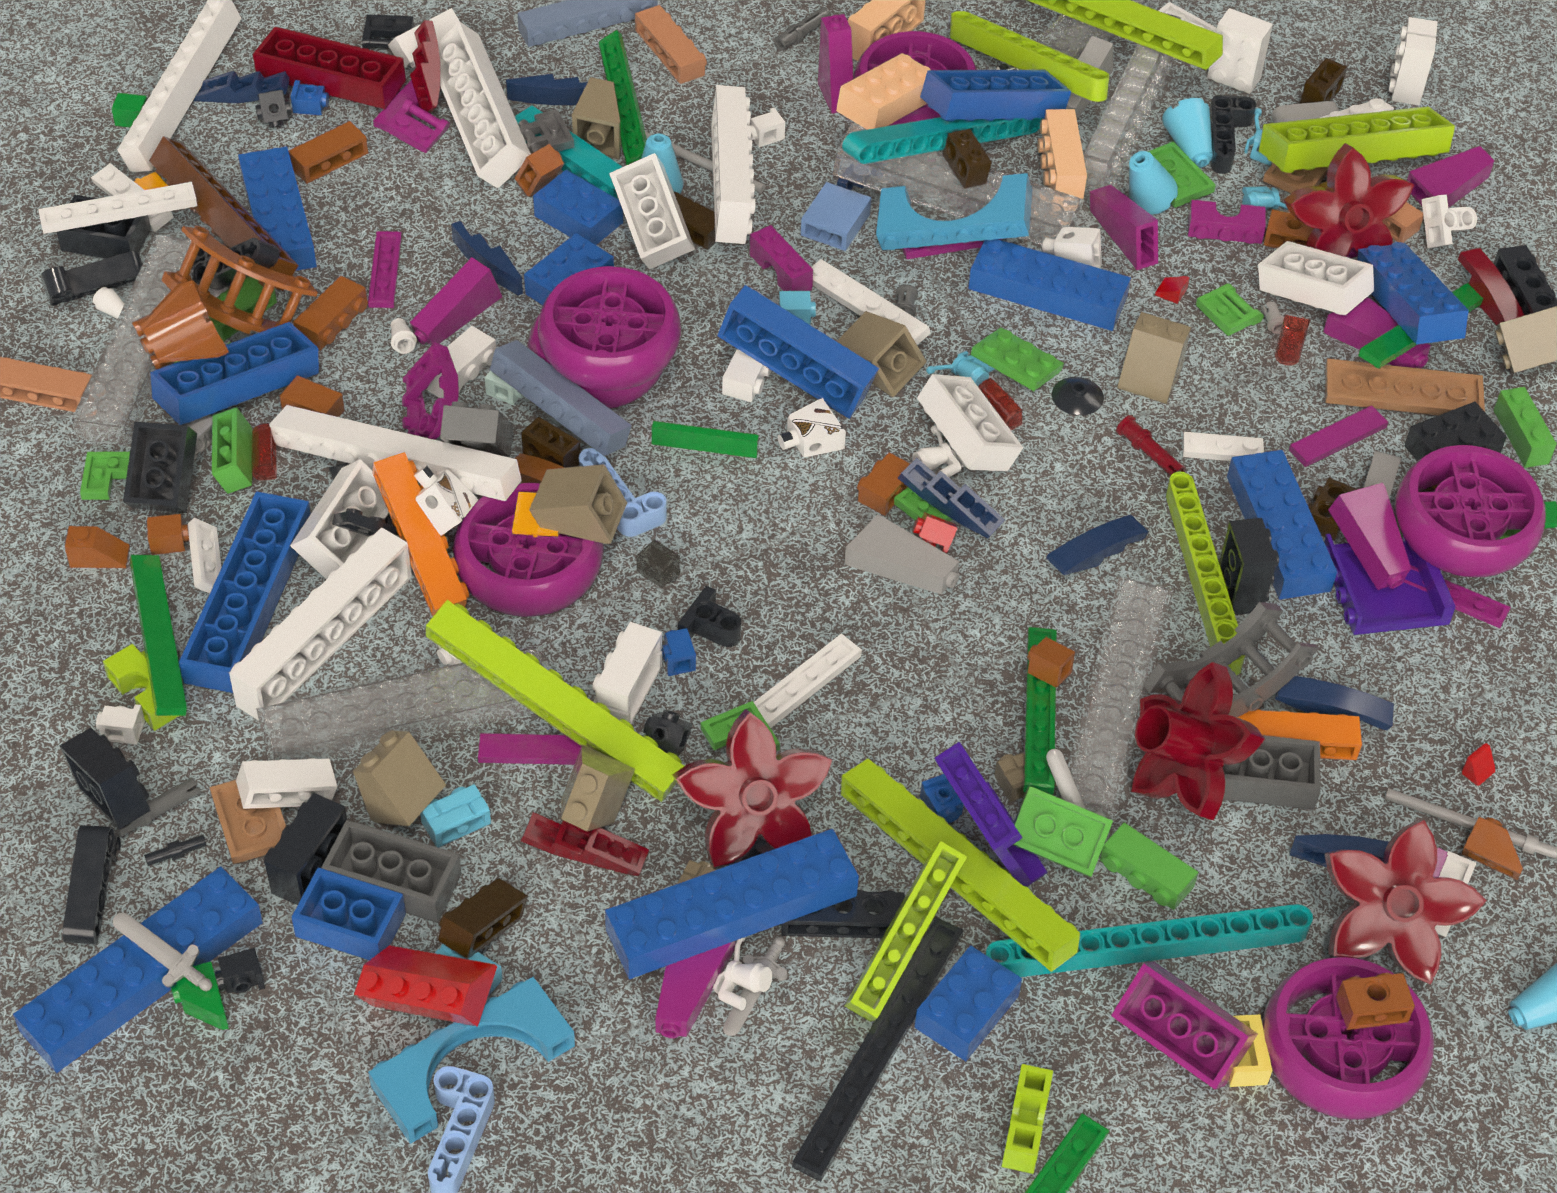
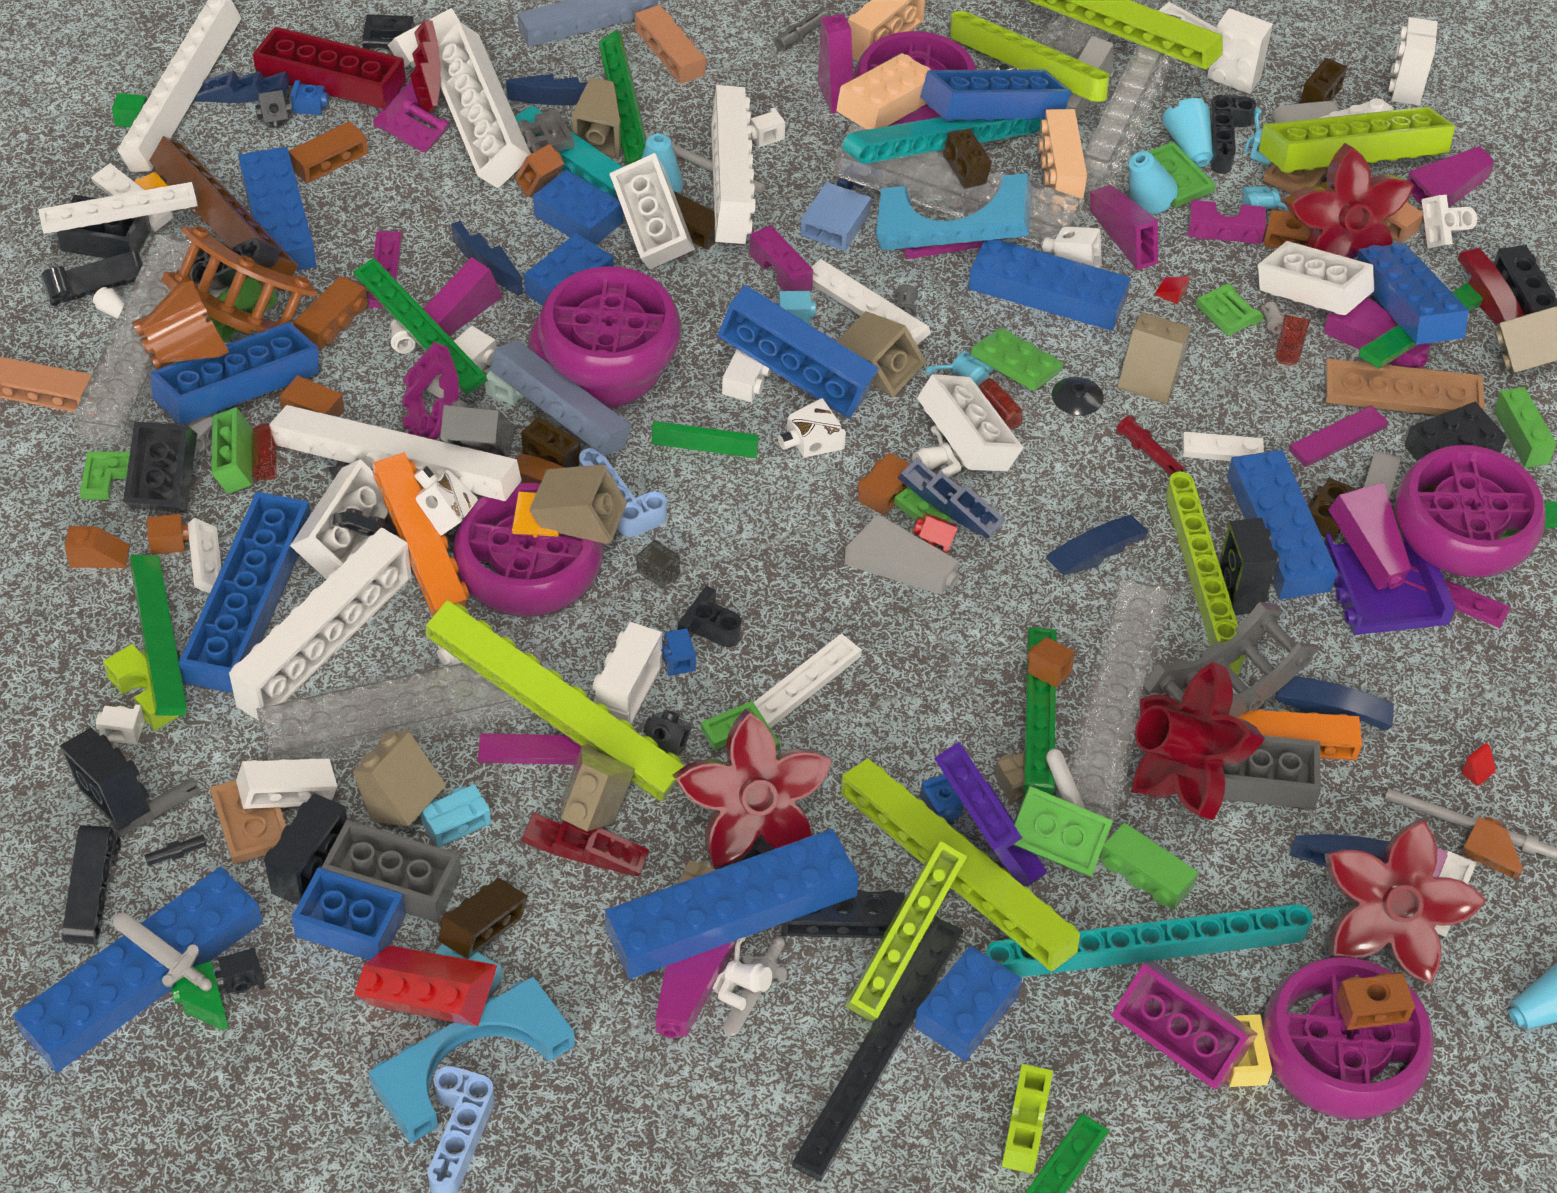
none -> green tile [353,258,488,395]

